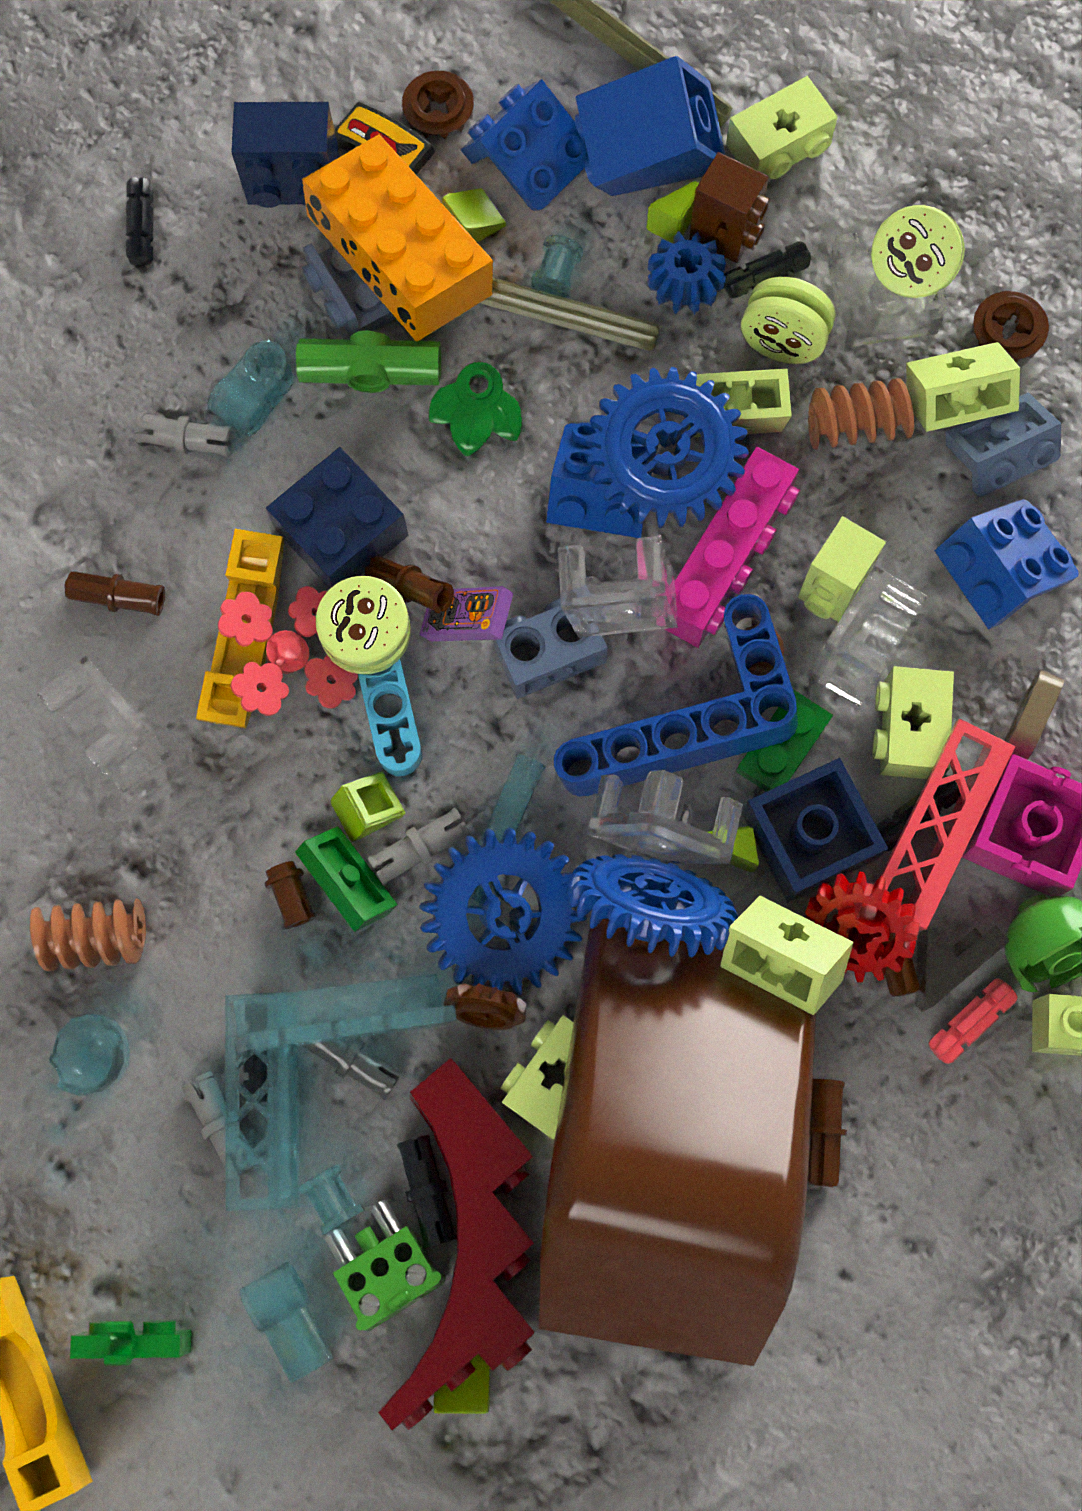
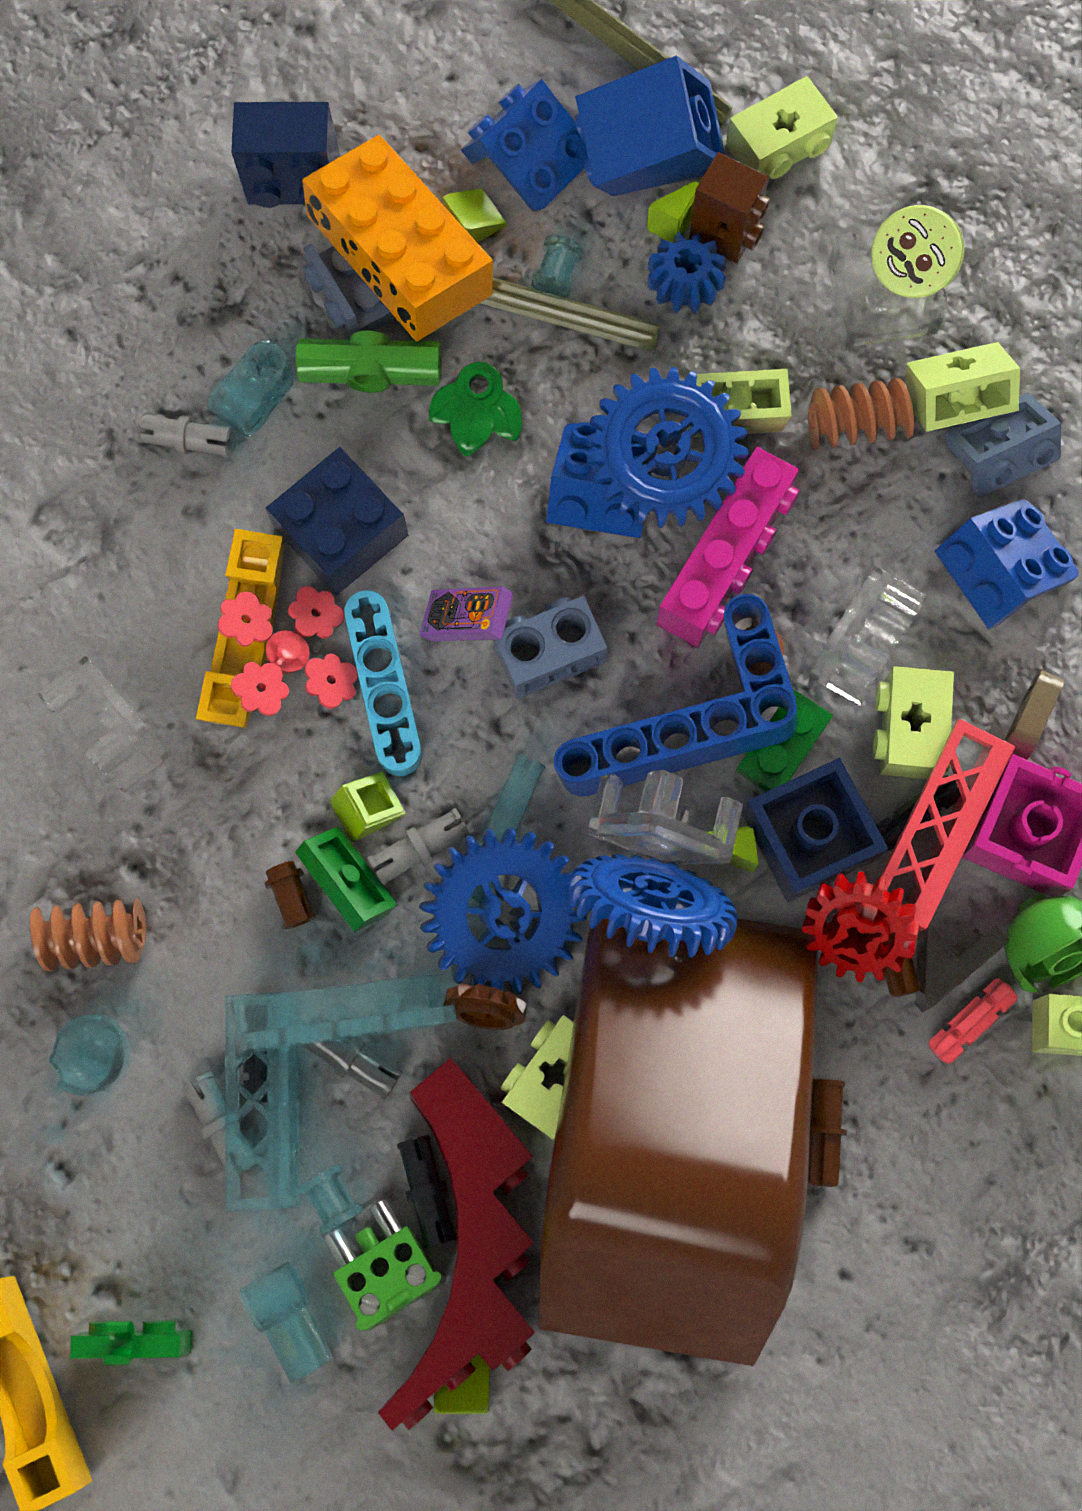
reddish brown axle [64,571,165,616] -> none
black axle [126,177,154,266] -> none
yellowish green head [316,576,411,675] -> none
slope [334,102,435,175] -> none
reddish brown axle [364,556,454,613] -> none
reddish brown gear [402,71,474,139] -> none
clear panel [558,536,678,638] -> none
yellowish green brick [720,896,853,1015] -> none
black axle [724,241,811,298] -> none
yellowish green head [741,277,835,364] -> none
yellowish green brick [798,516,886,622] -> none
reddish brown gear [971,291,1049,363] -> none

